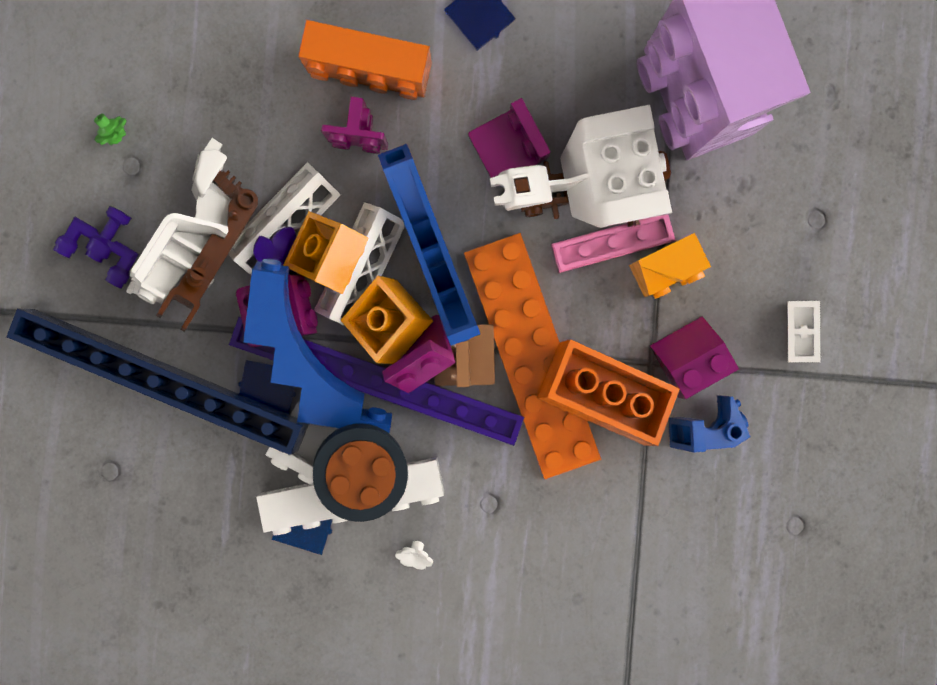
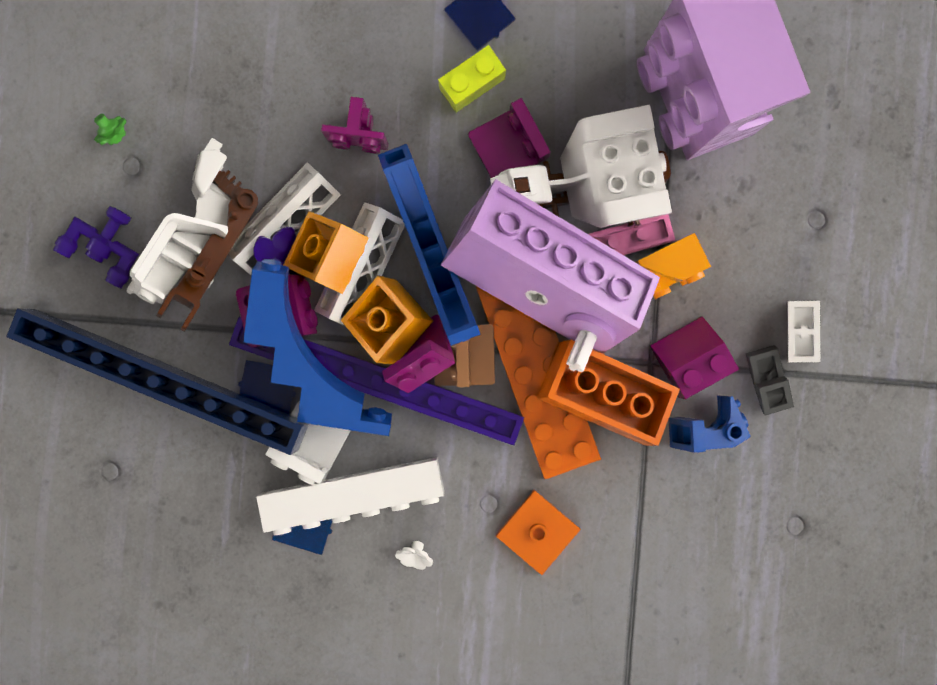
orange brick [298,20,432,100] -> none
wheel [313,424,408,522] -> none
none -> neon yellow brick [438,45,506,113]
none -> lavender piece [441,179,660,372]
none -> orange plate [496,489,581,575]
none -> dark grey slope [746,345,794,415]

